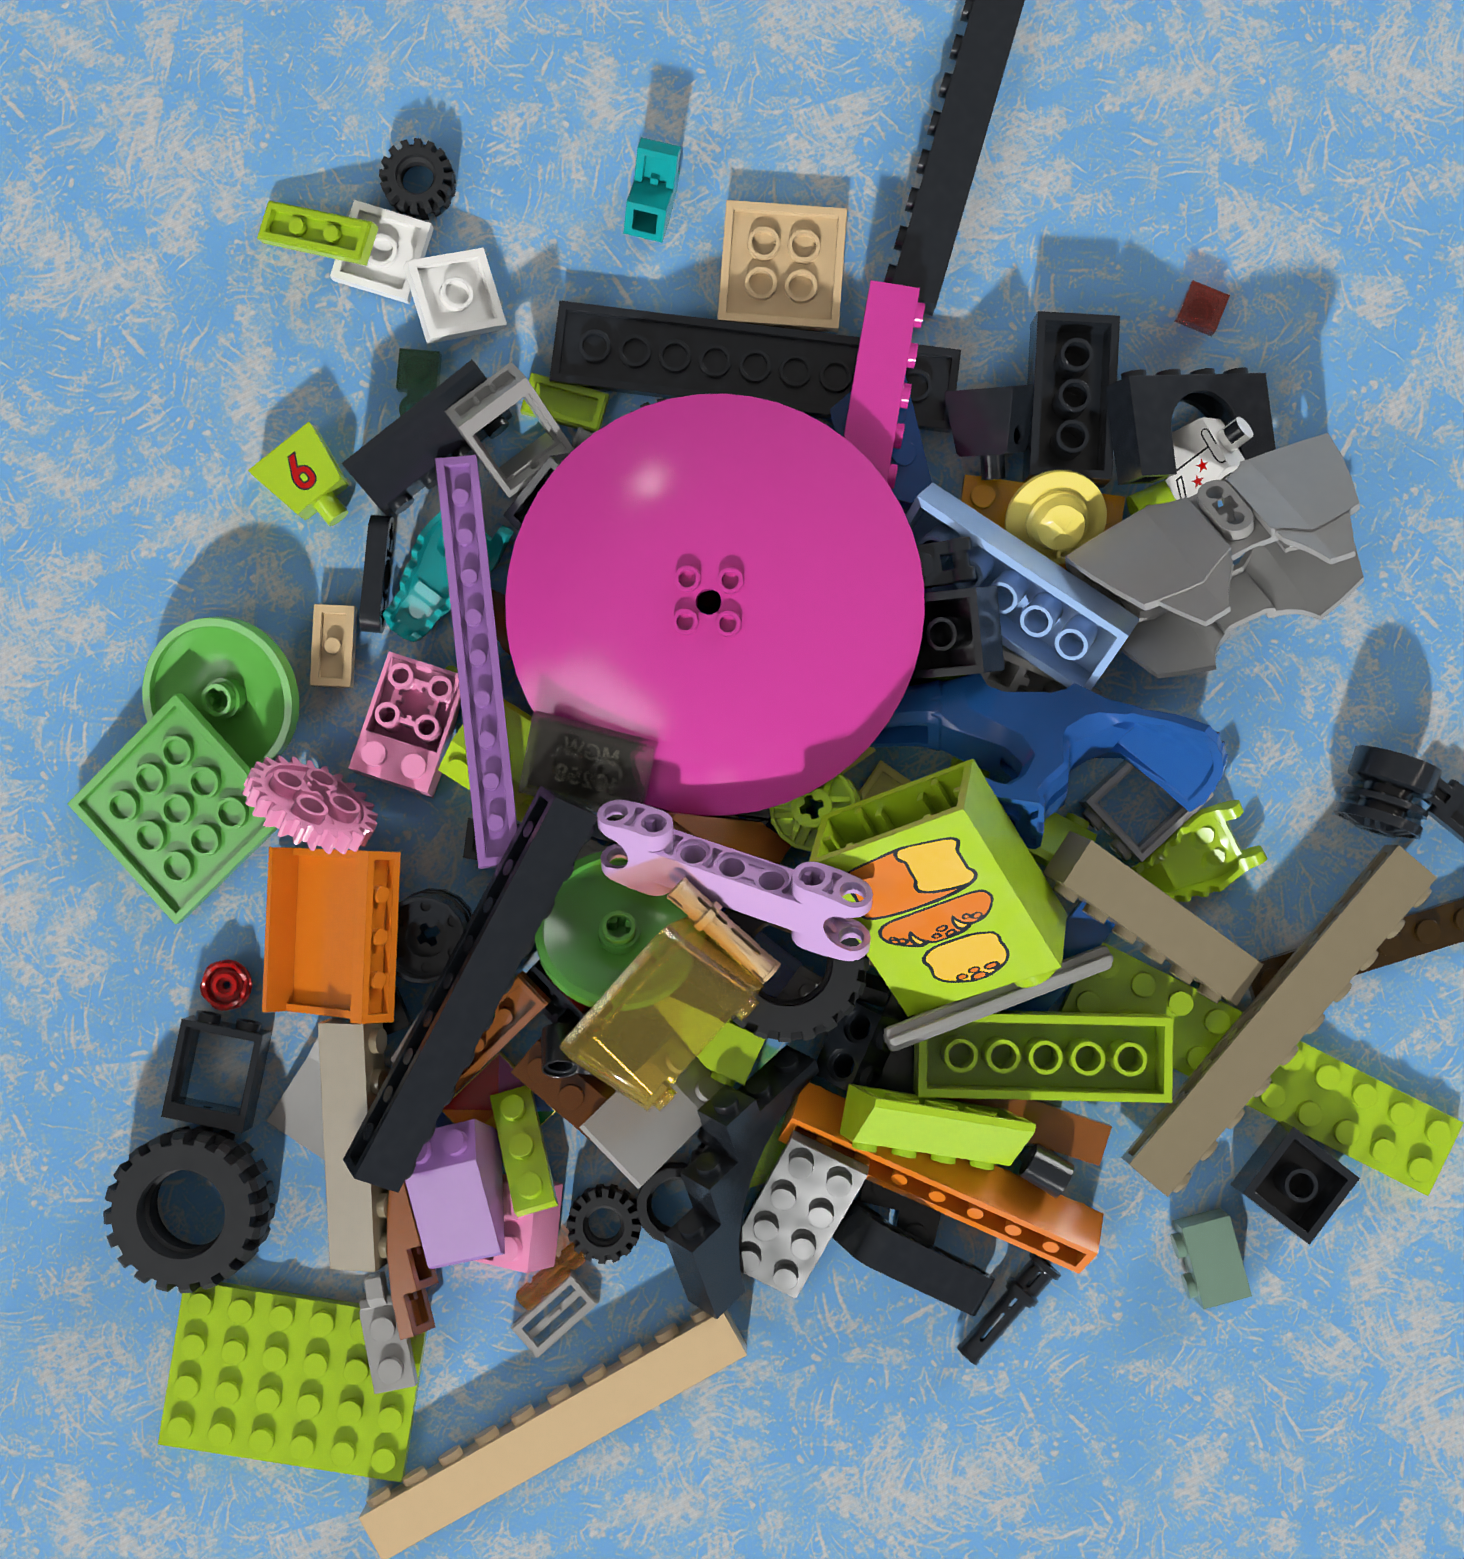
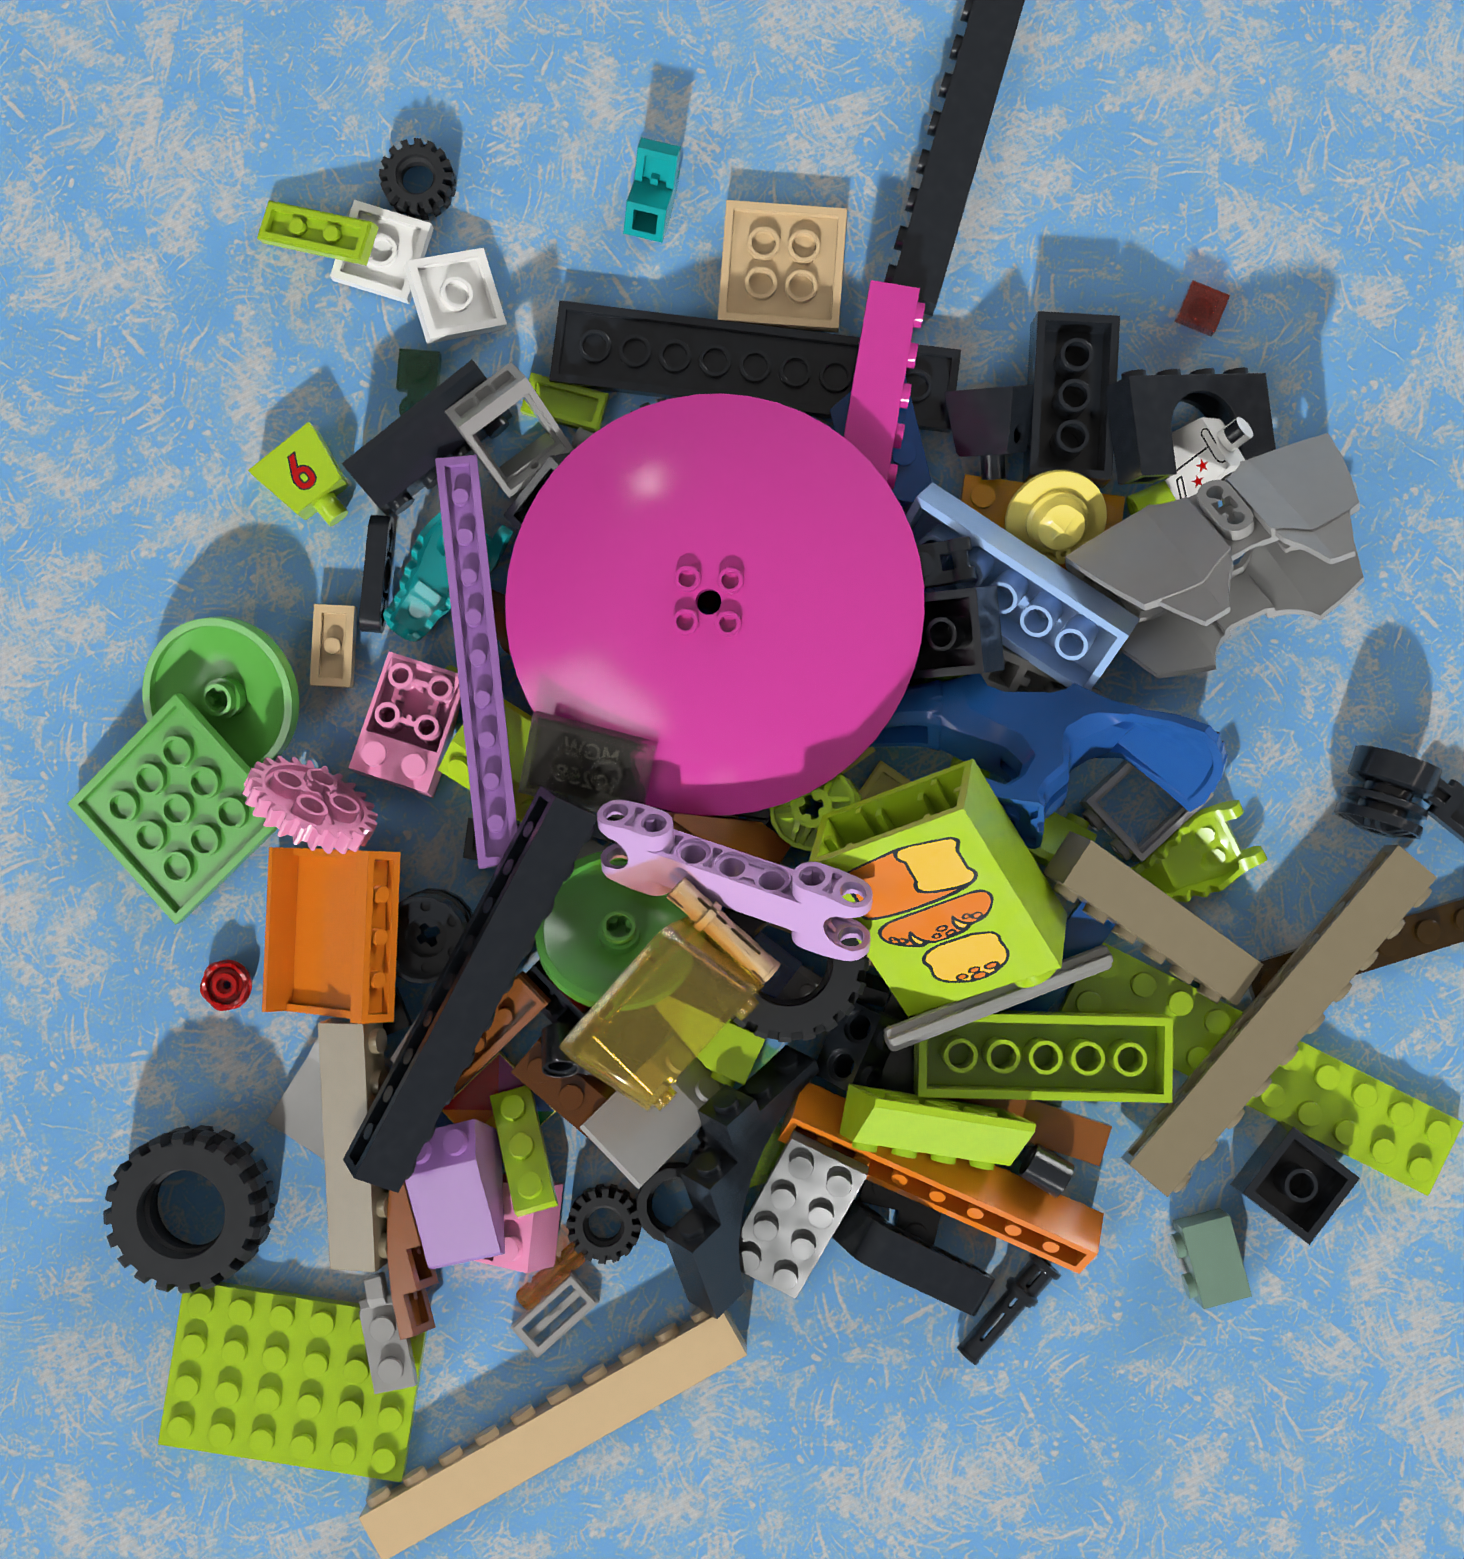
black window [161,1010,272,1133] -> none

